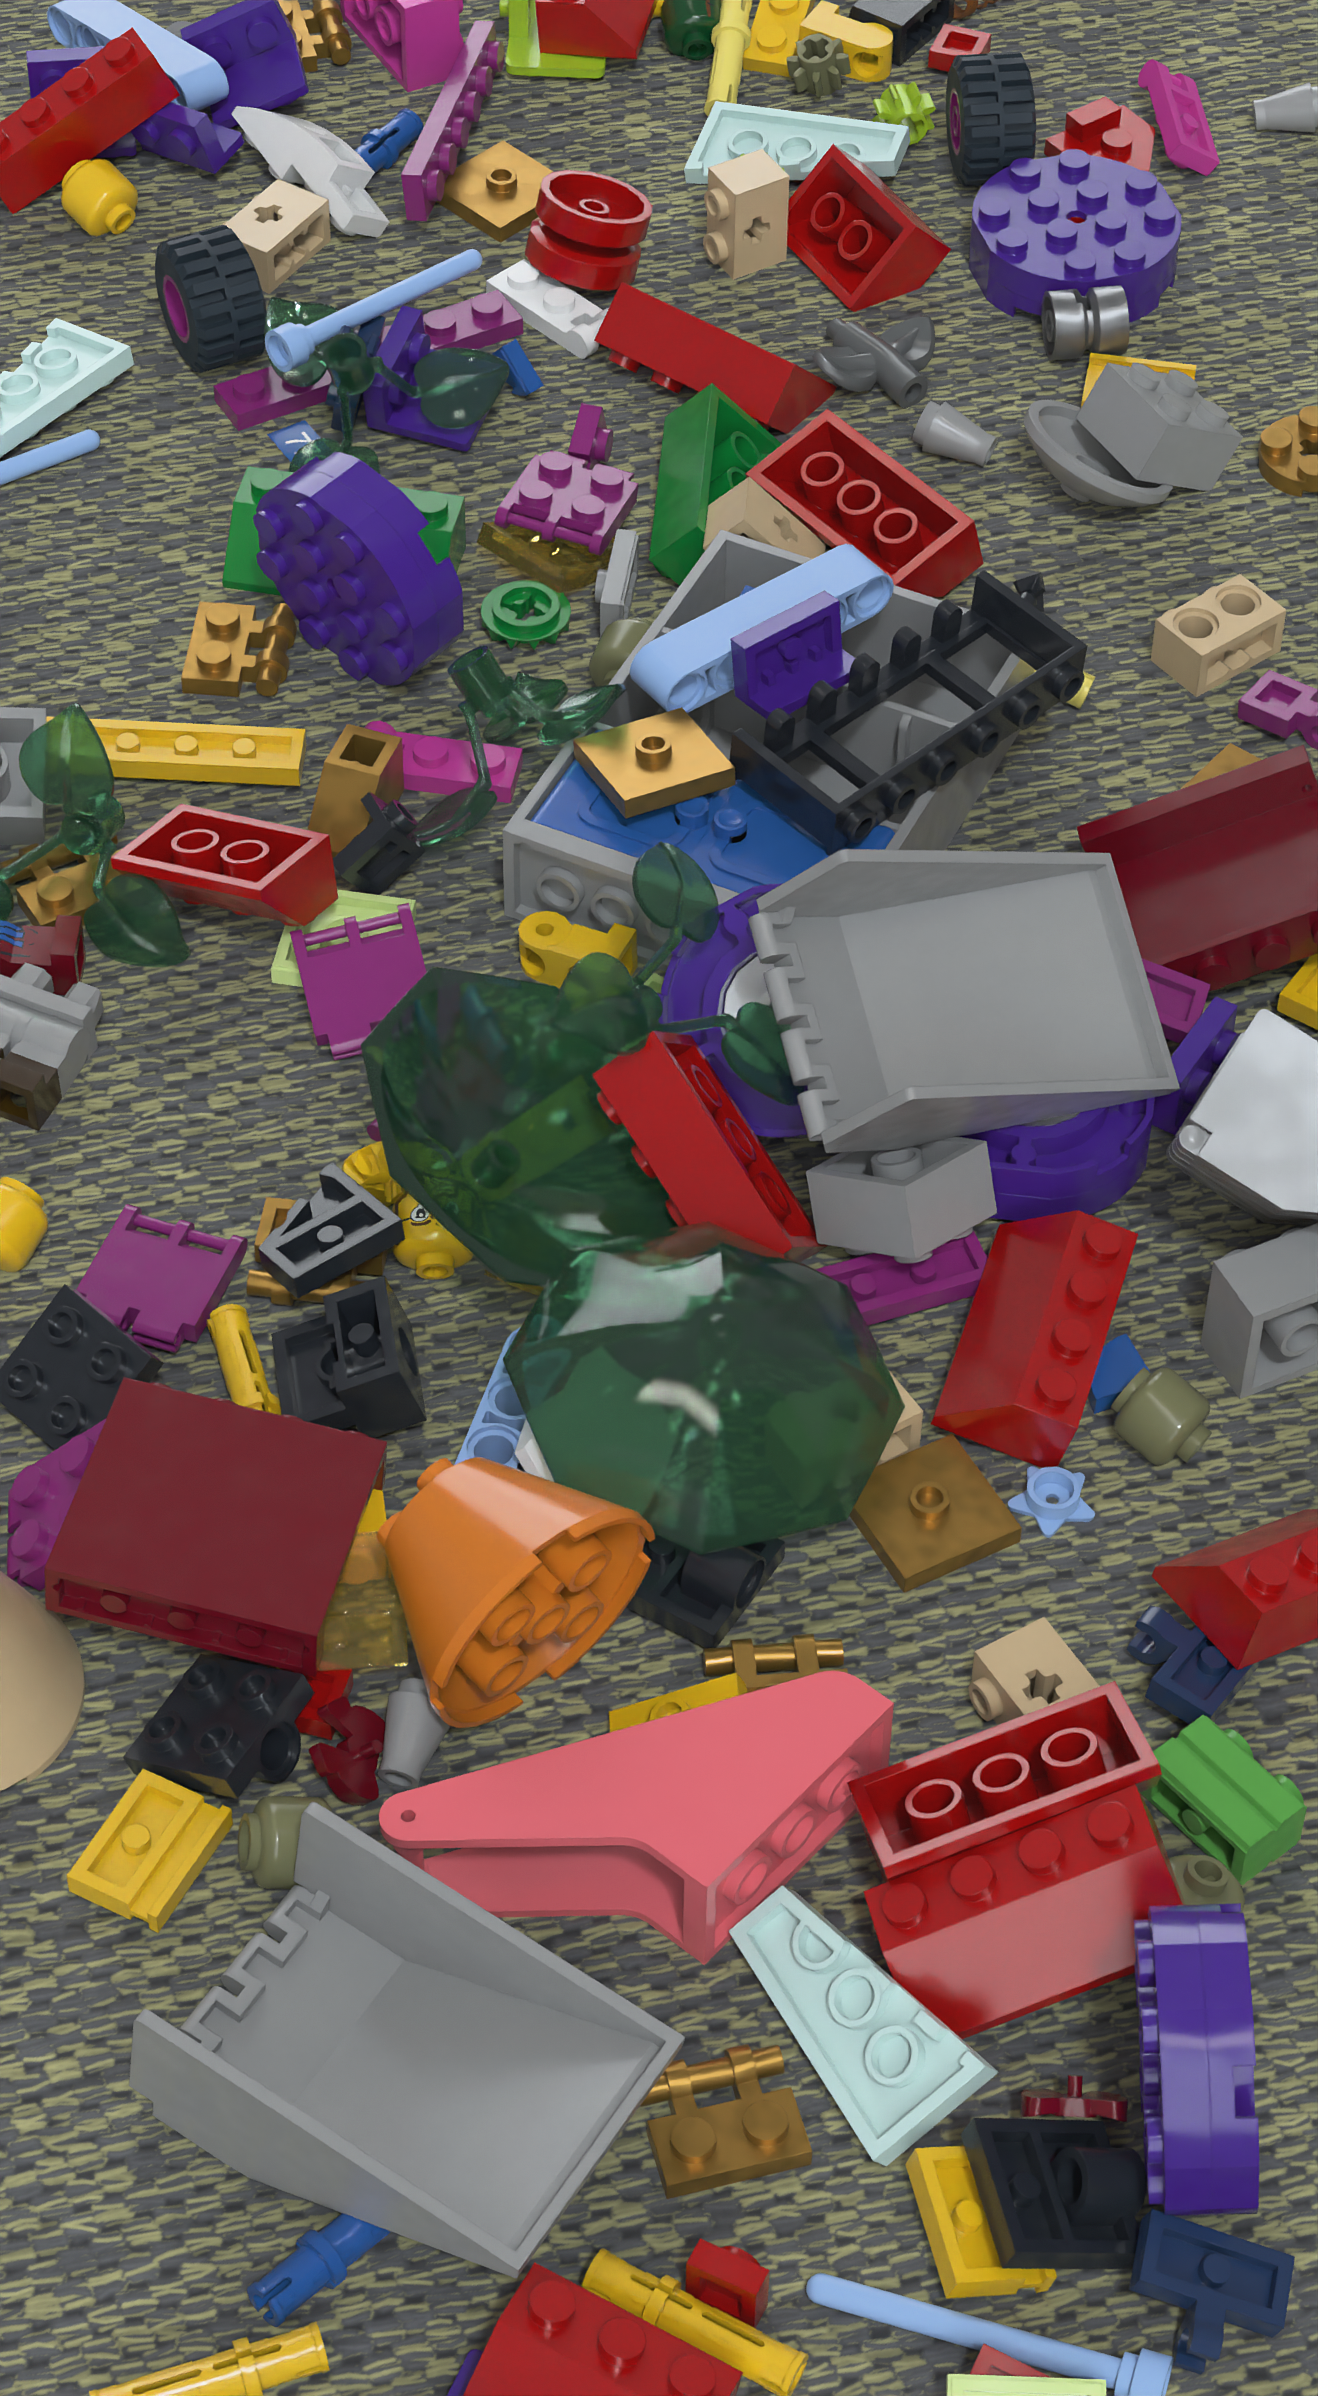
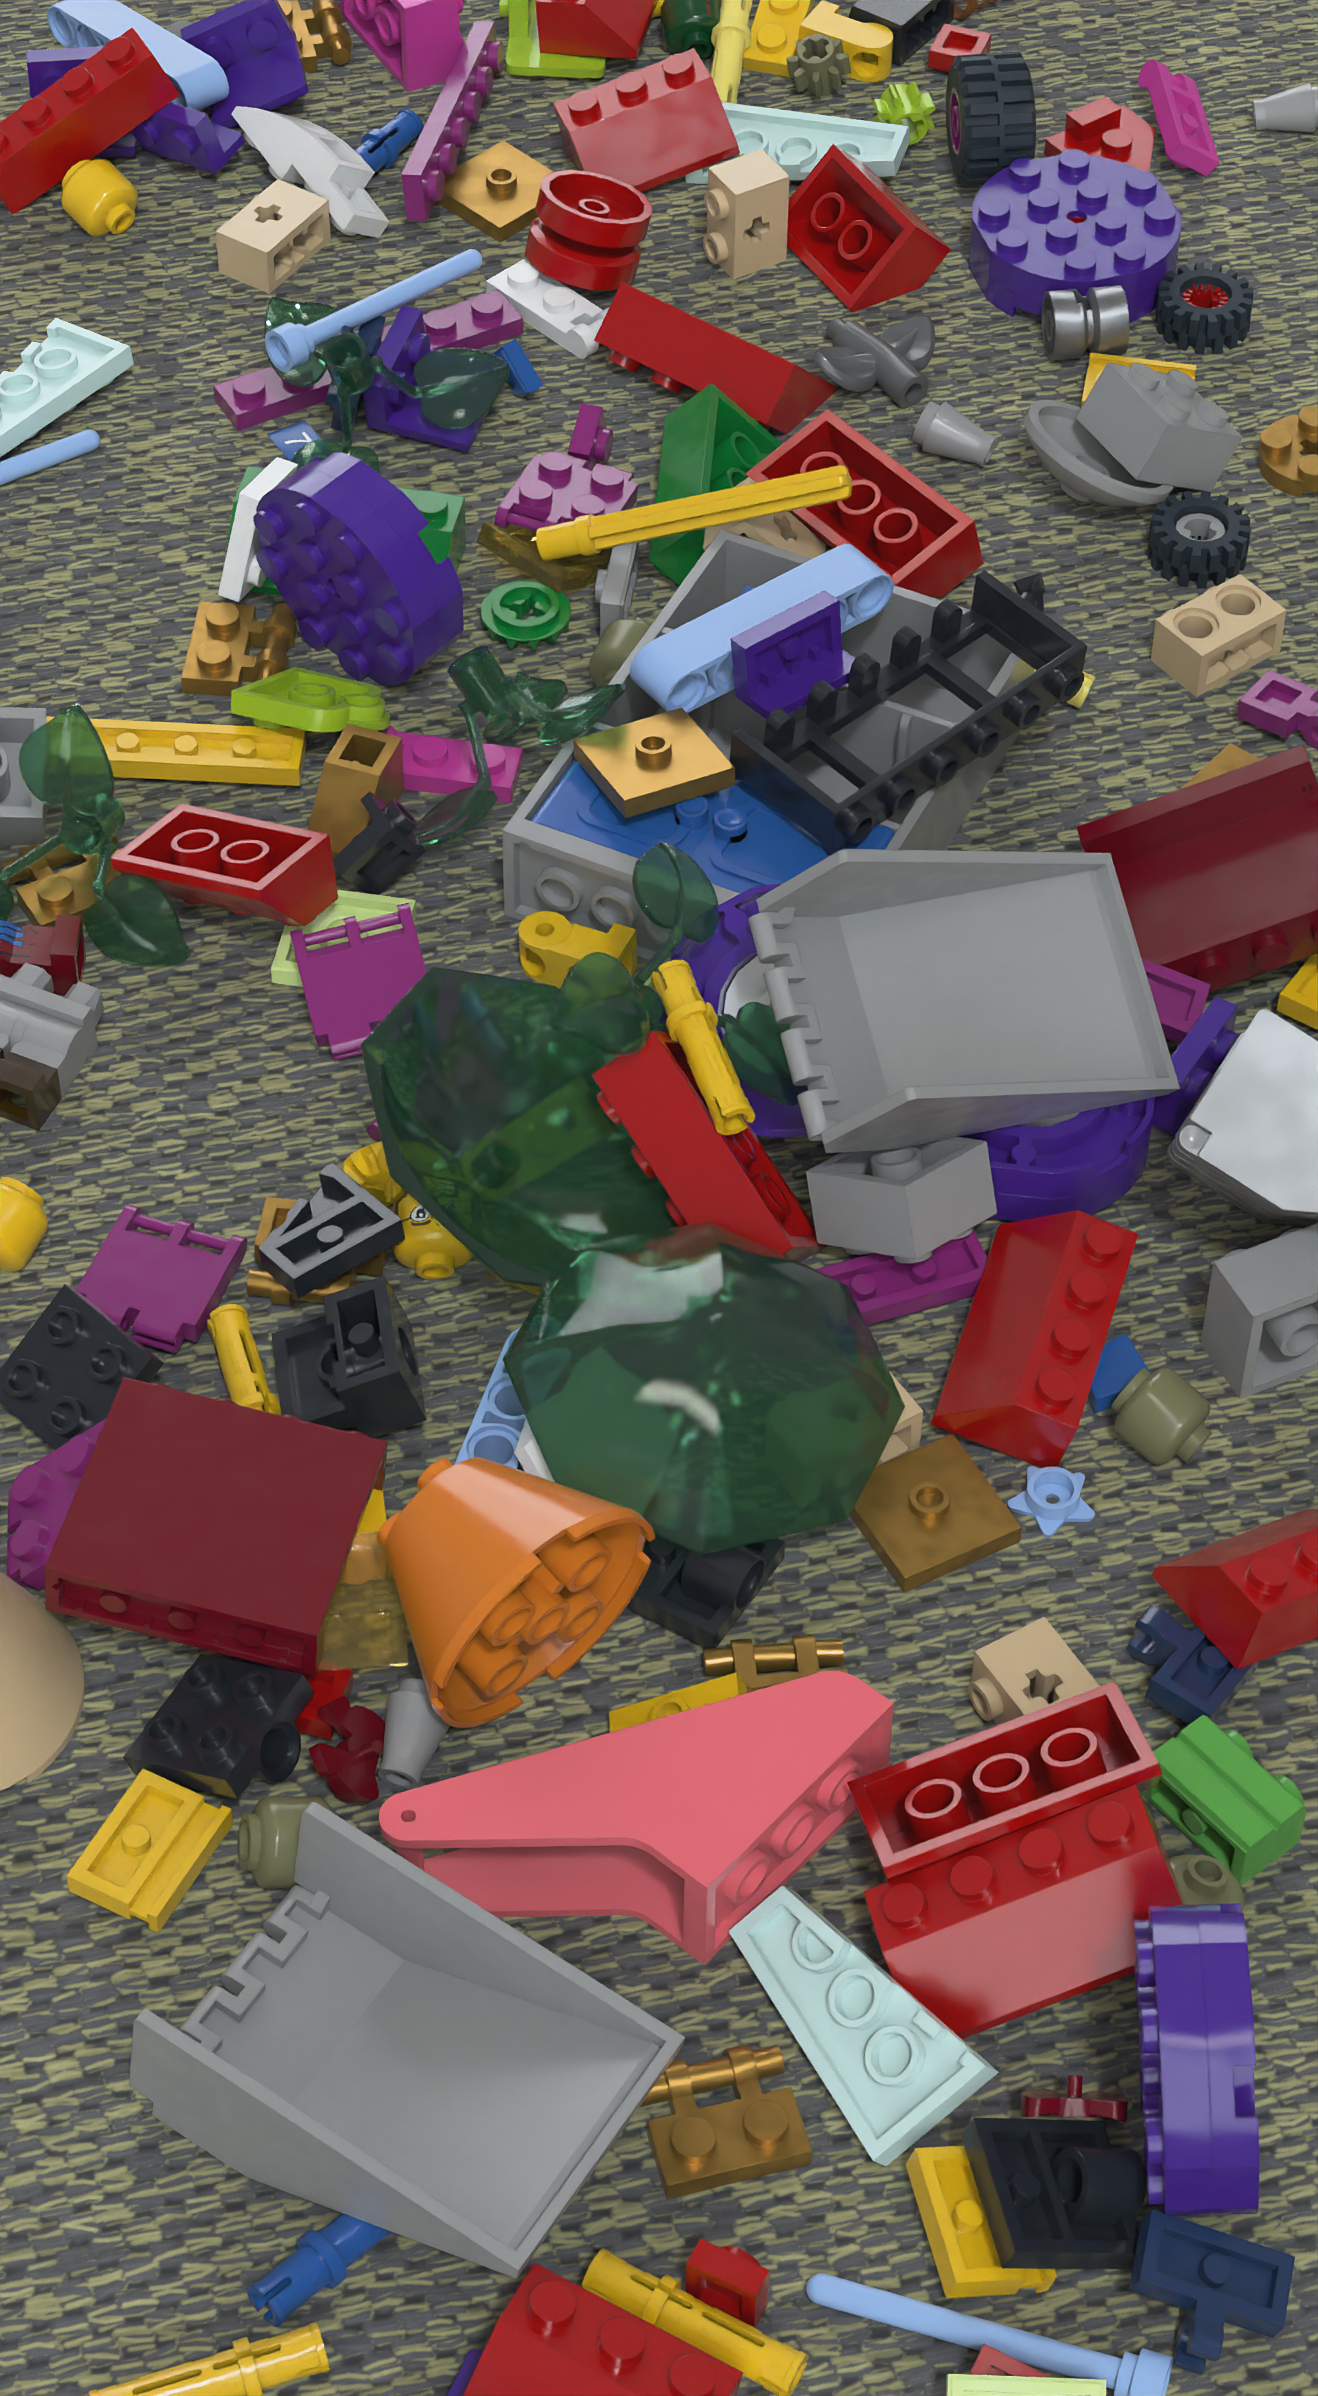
black wheel [155,225,268,373] -> none
none -> white wing [218,457,298,602]
none -> lime plate [231,667,390,732]
none -> yellow axle [536,465,852,561]
none -> slope [553,48,740,192]
none -> yellow pin [651,959,755,1135]
none -> black bush [1147,491,1251,589]
none -> black bush [1155,263,1254,354]

